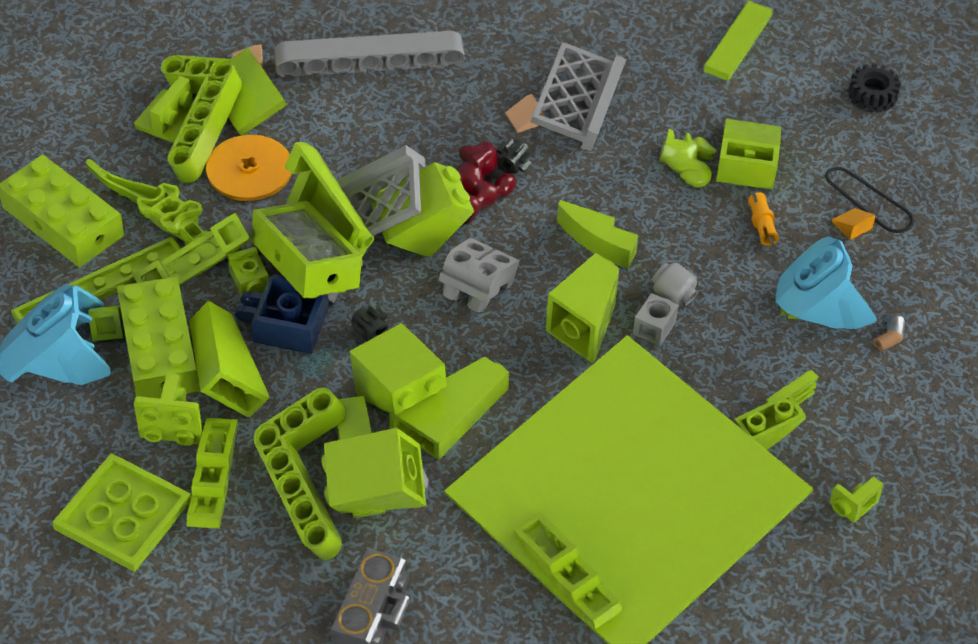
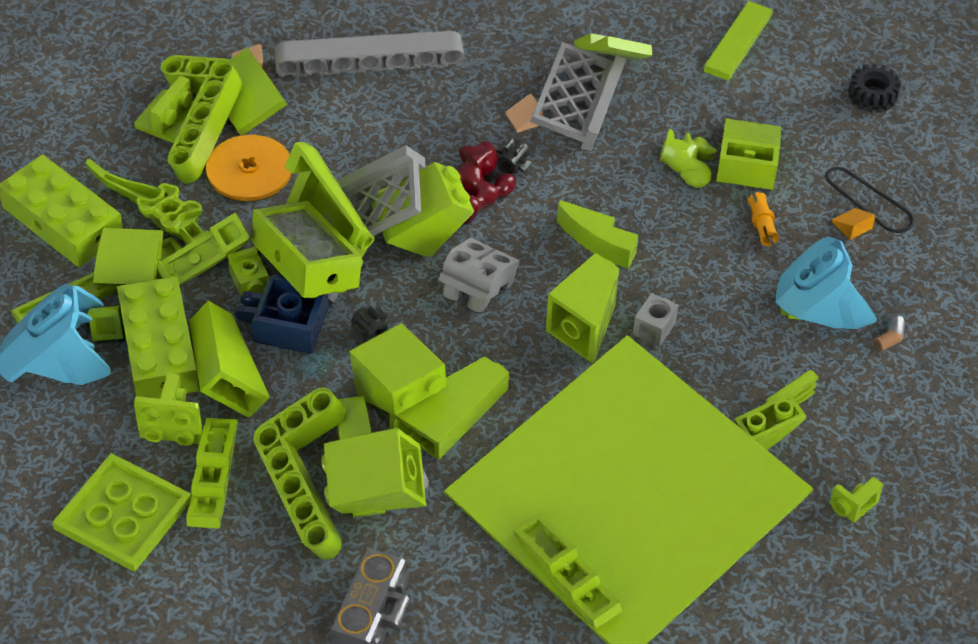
light grey head [652,263,698,306] -> none
none -> lime slope [93,228,163,286]
none -> lime slope [574,33,652,60]

